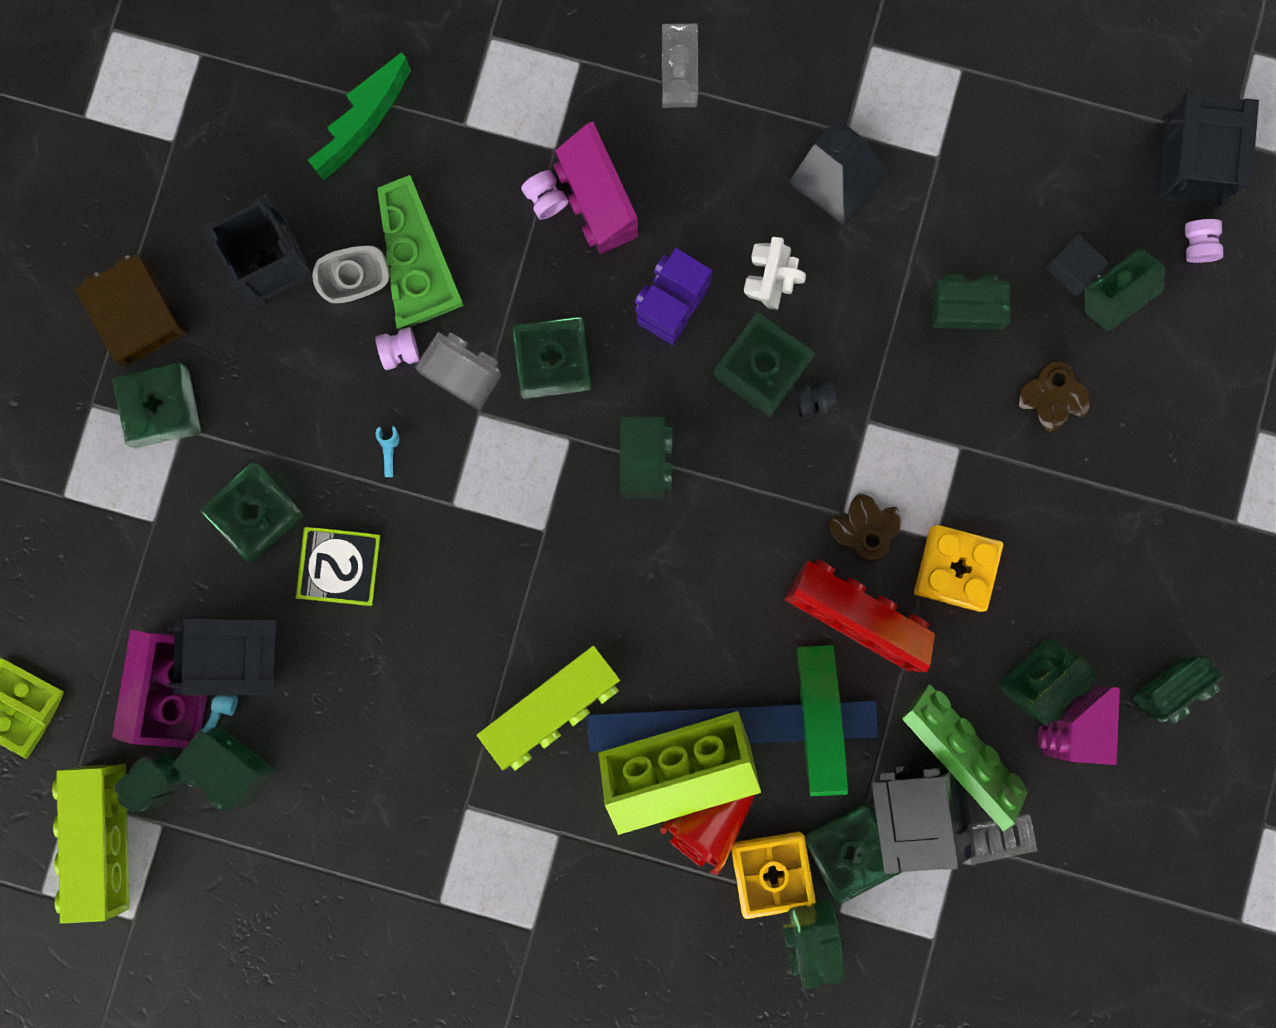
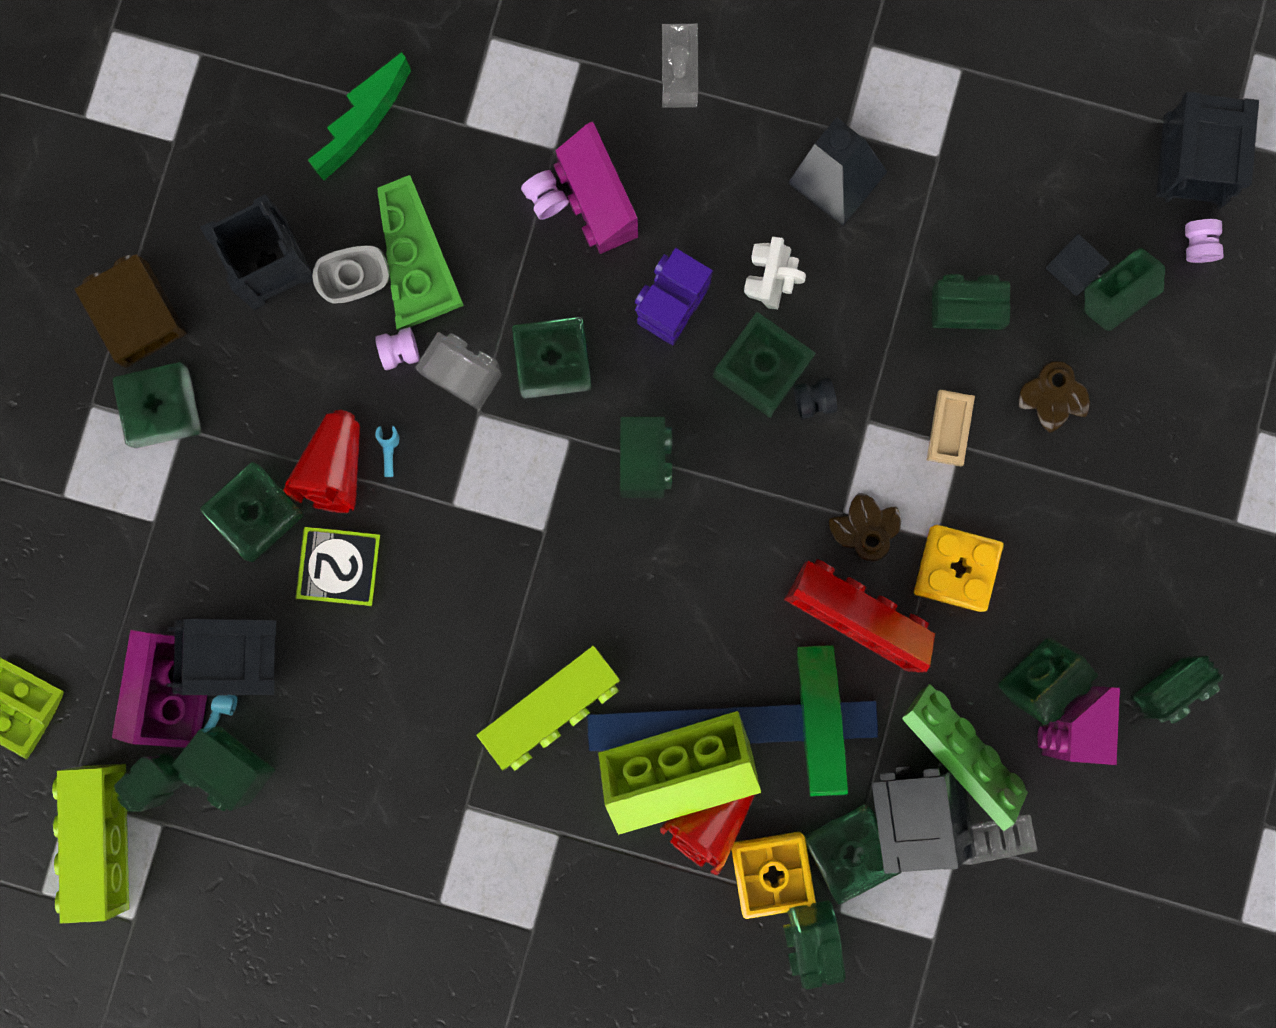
none -> red cone [283,410,360,513]
none -> tan tile [926,390,975,467]

